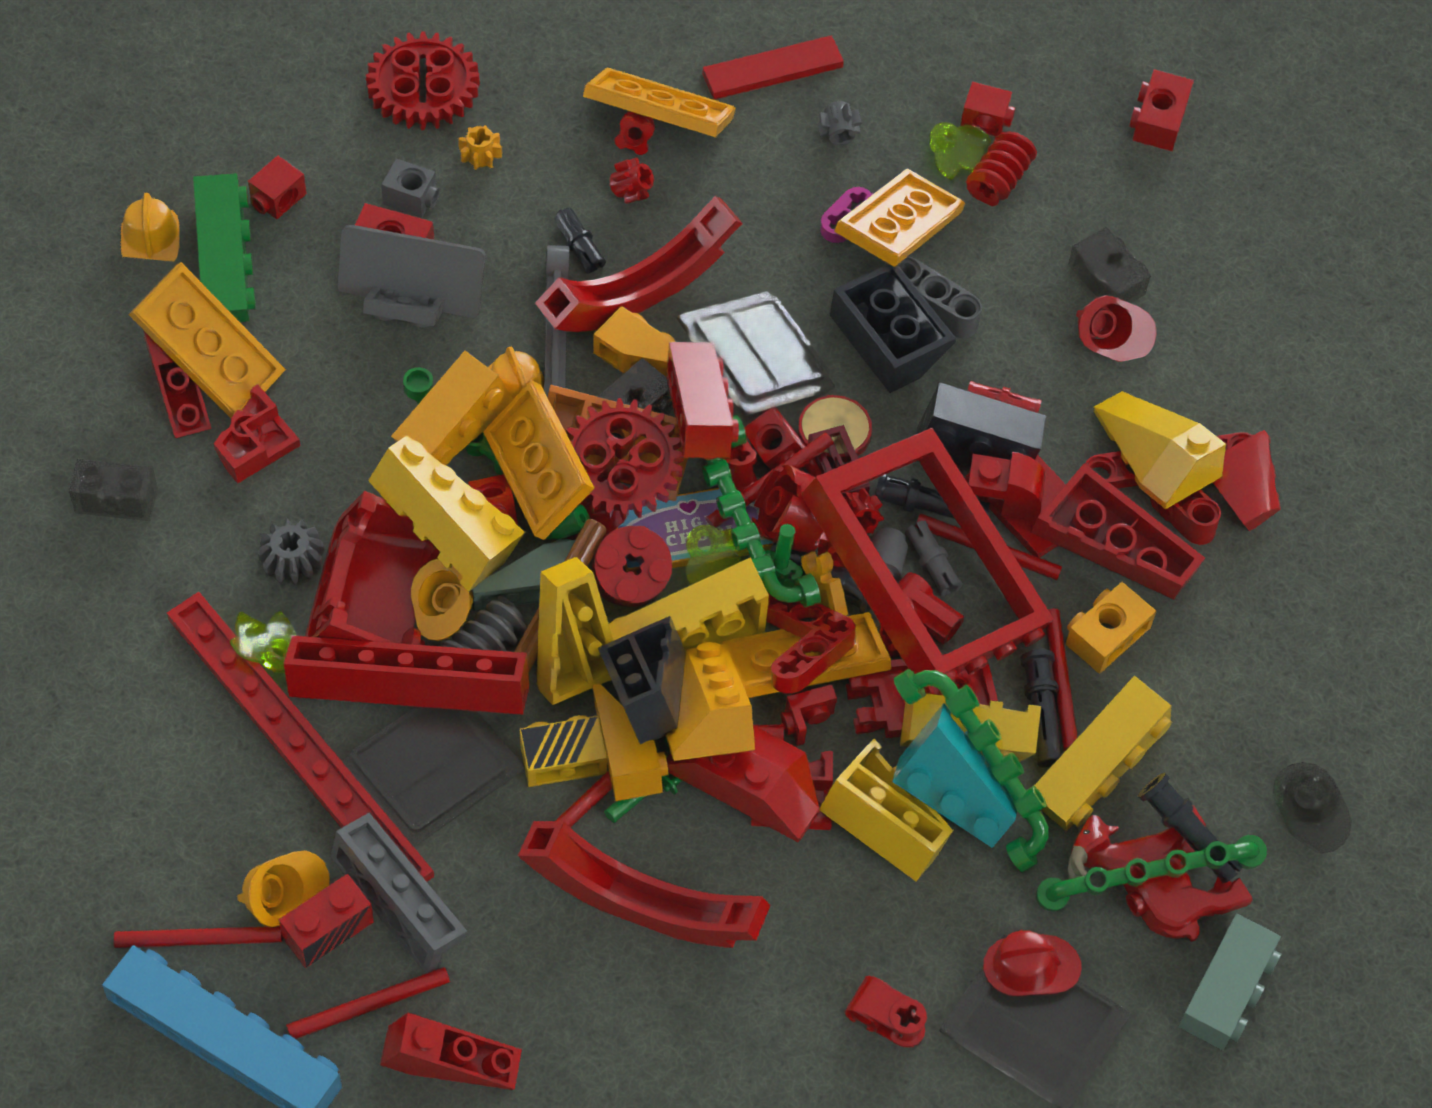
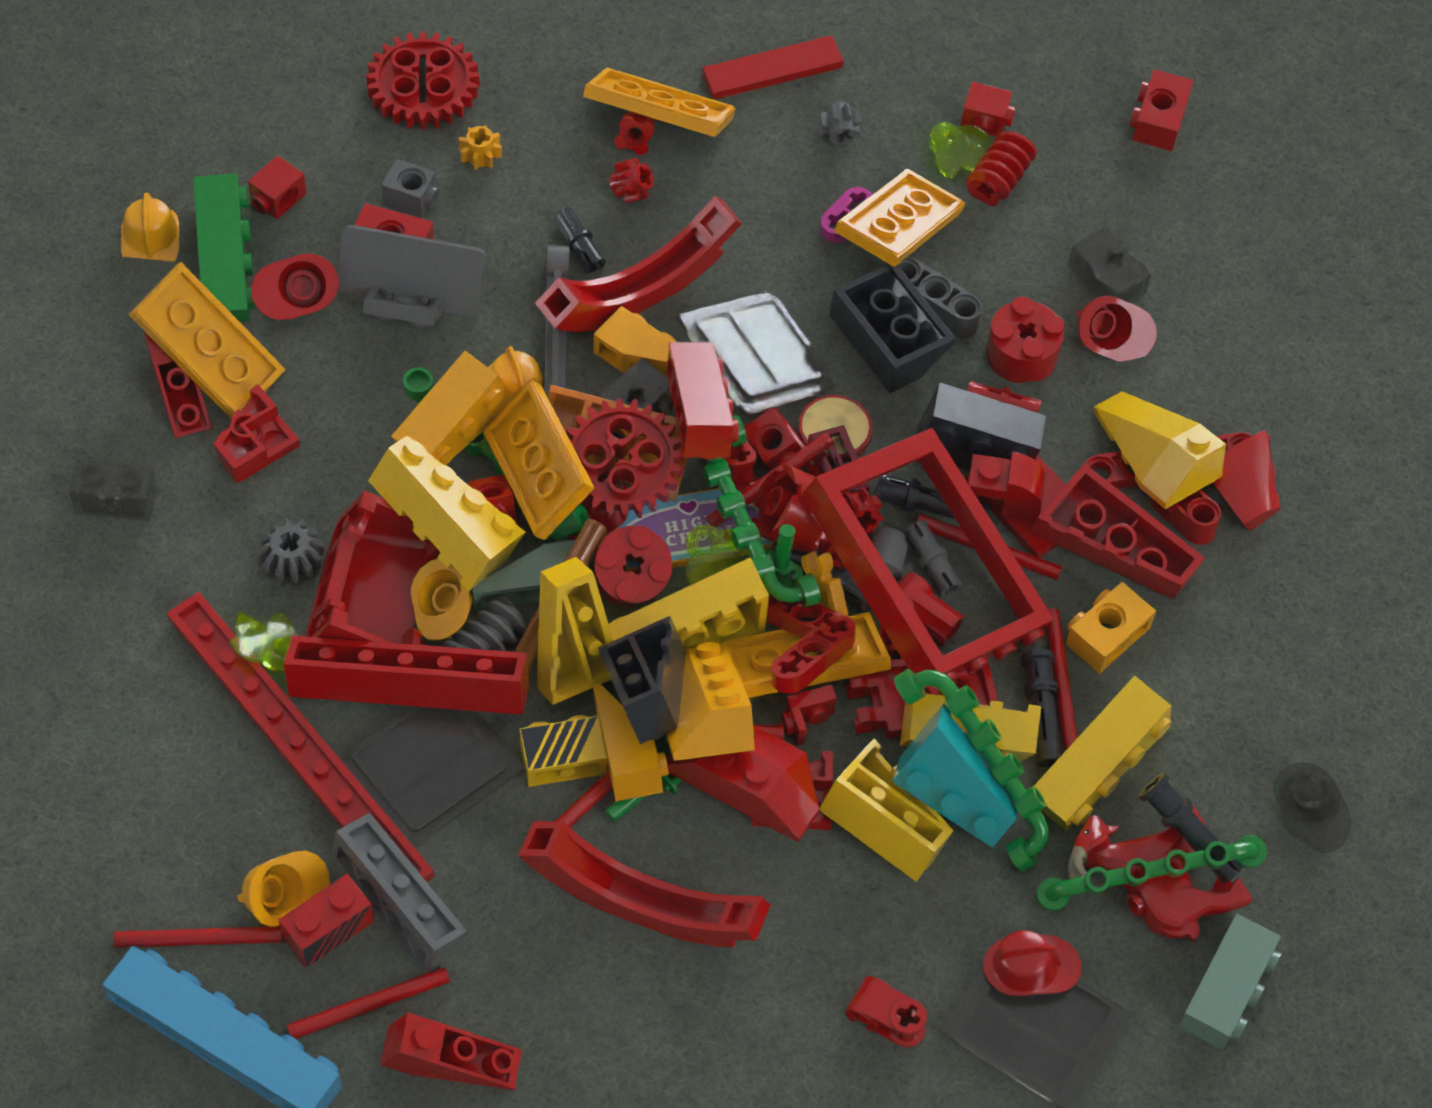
none -> red piece [251,253,339,320]
none -> red brick [986,296,1064,383]

